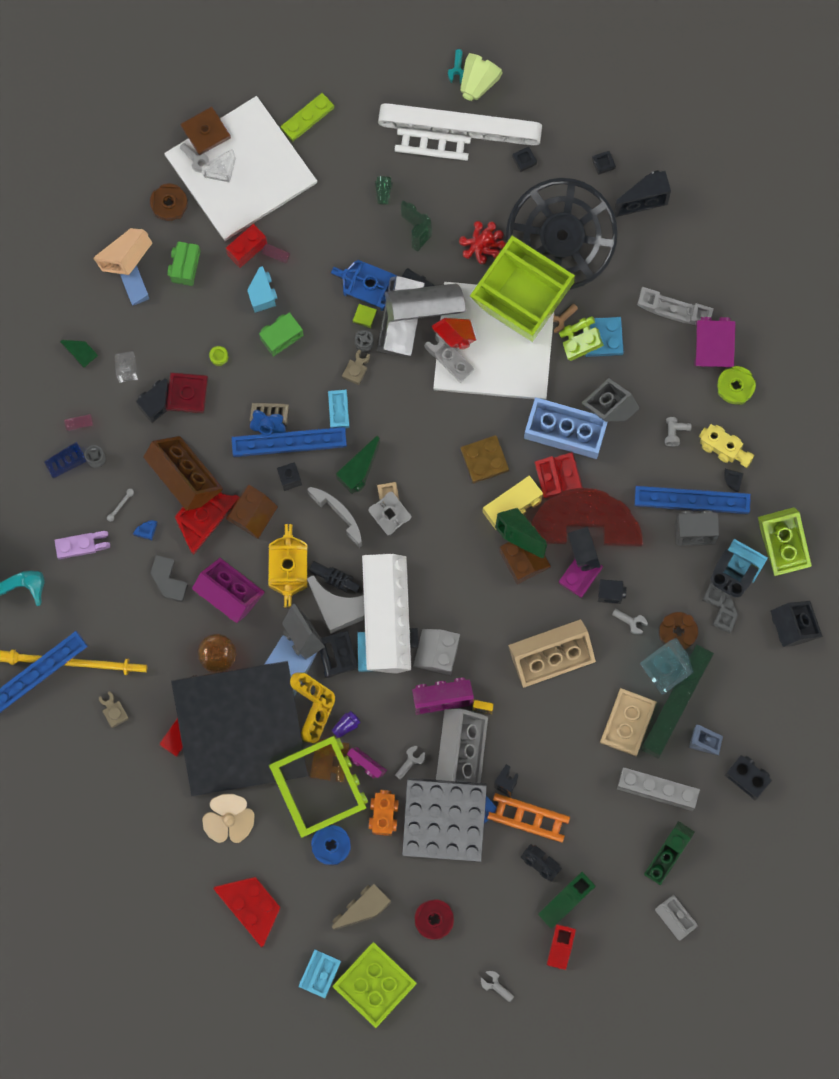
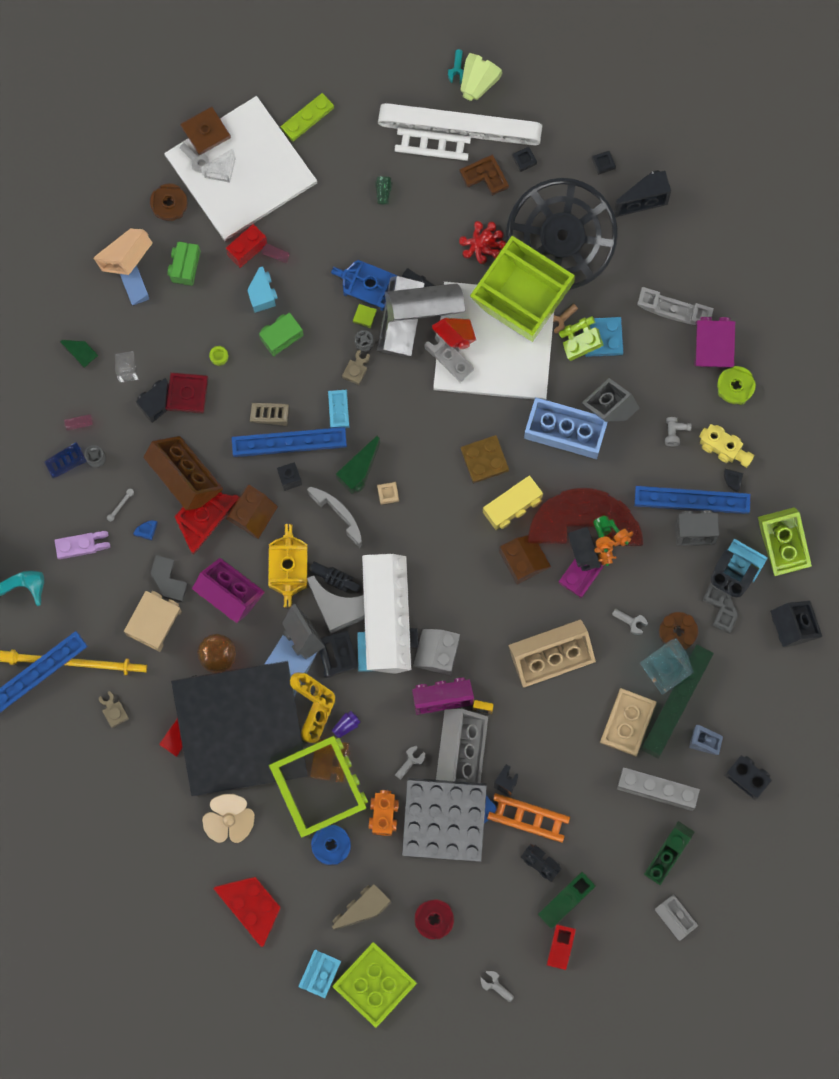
blue animal [250,410,286,435] -> none
magenta plate [347,747,387,778] -> none
light grey piece [368,491,412,535] -> none
clear green bracket [401,200,432,252] -> none
dark green slope [495,508,547,558] -> none
red slope [535,452,583,498] -> none
black brick [598,579,627,604] -> none
none -> tan panel [124,591,182,652]
none -> reddish brown plate [459,154,509,196]
none -> orange plant [593,516,634,566]

